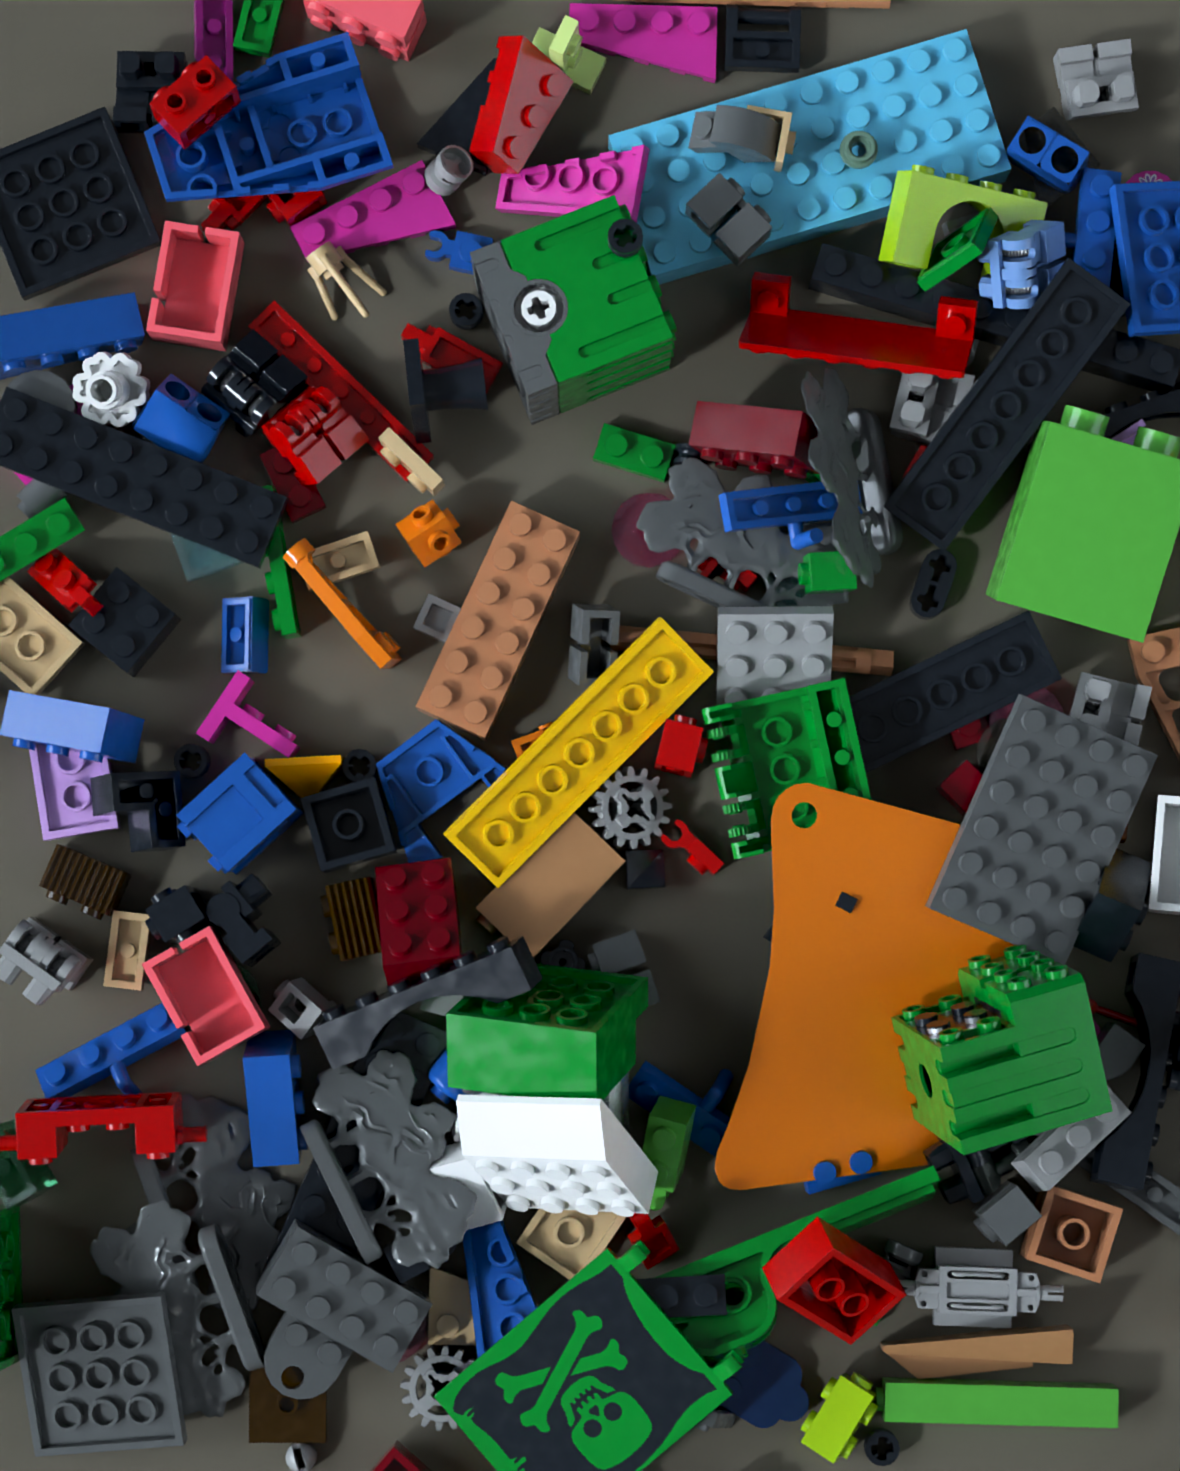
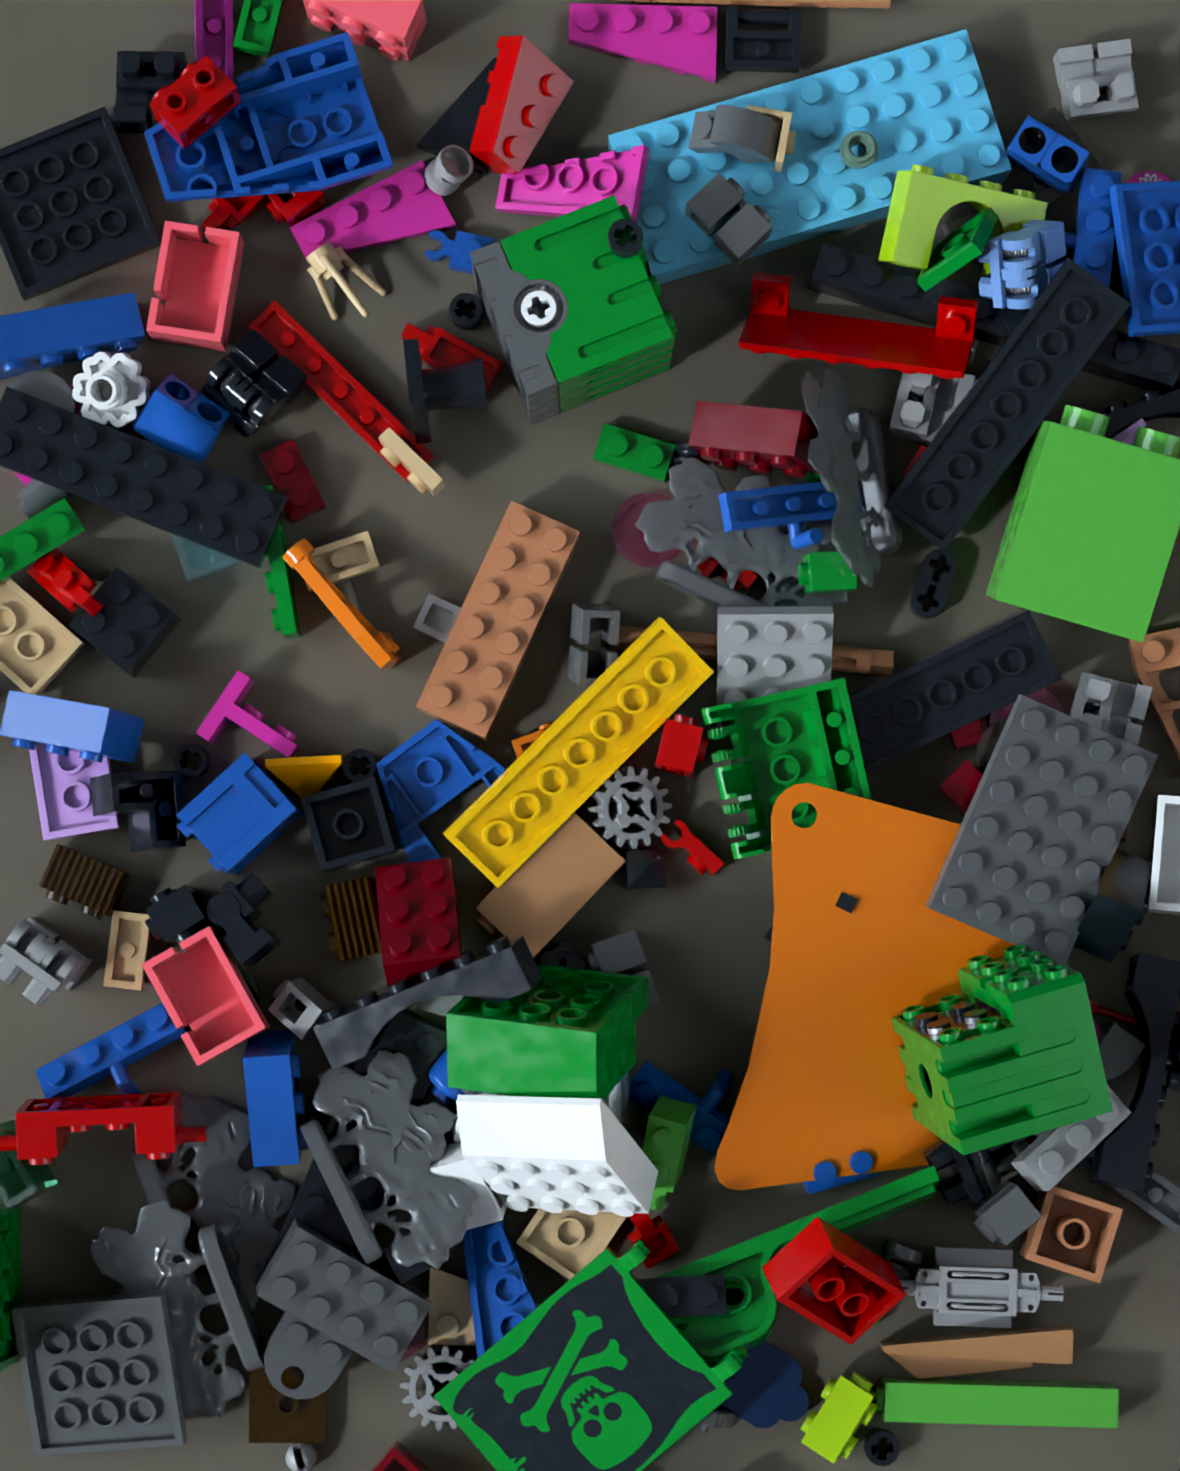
blue slope [221,596,269,674] -> none
red hips [261,385,370,486] -> none
orange brick [395,499,462,568] -> none
yellowish green bracket [532,15,606,95] -> none

